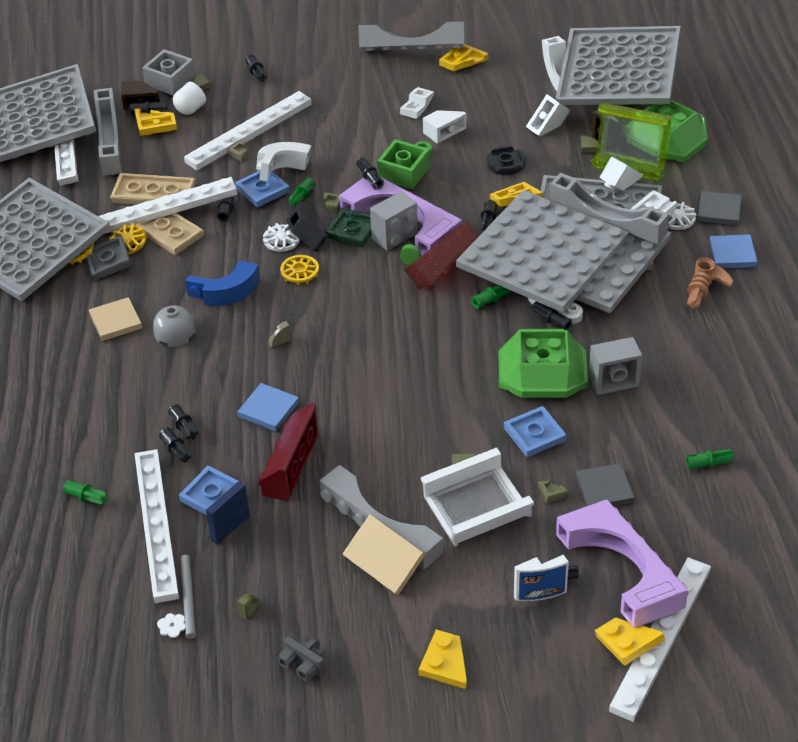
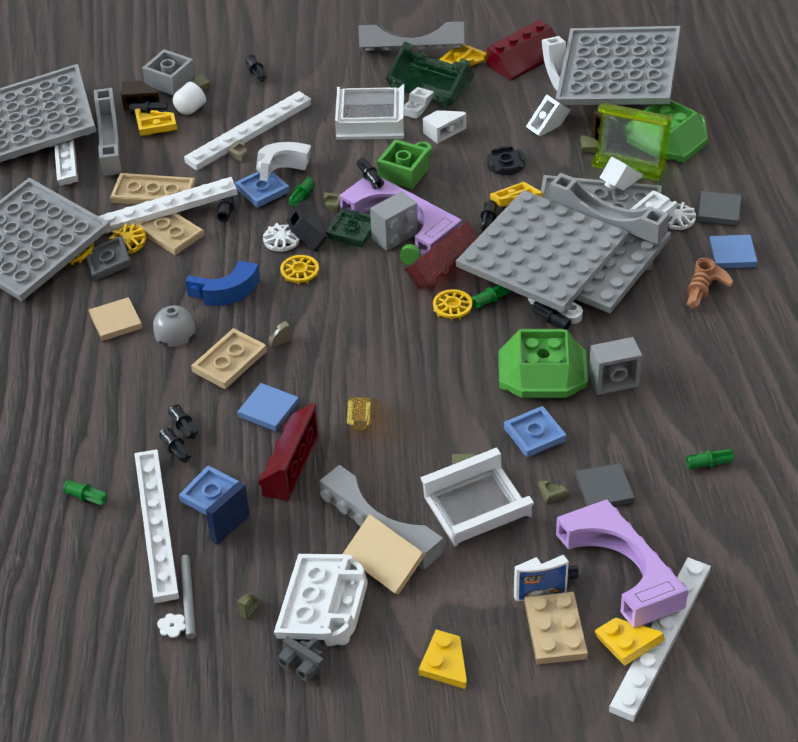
none -> tan plate [191,328,267,389]
none -> white plate [274,554,368,646]
none -> white piece [335,84,405,140]
none -> clear yellow slope [347,396,377,430]
none -> clear green windscreen [386,41,475,106]
none -> yellow wheel [433,289,472,321]
none -> dark red slope [486,20,557,81]
none -> tan plate [524,592,588,665]

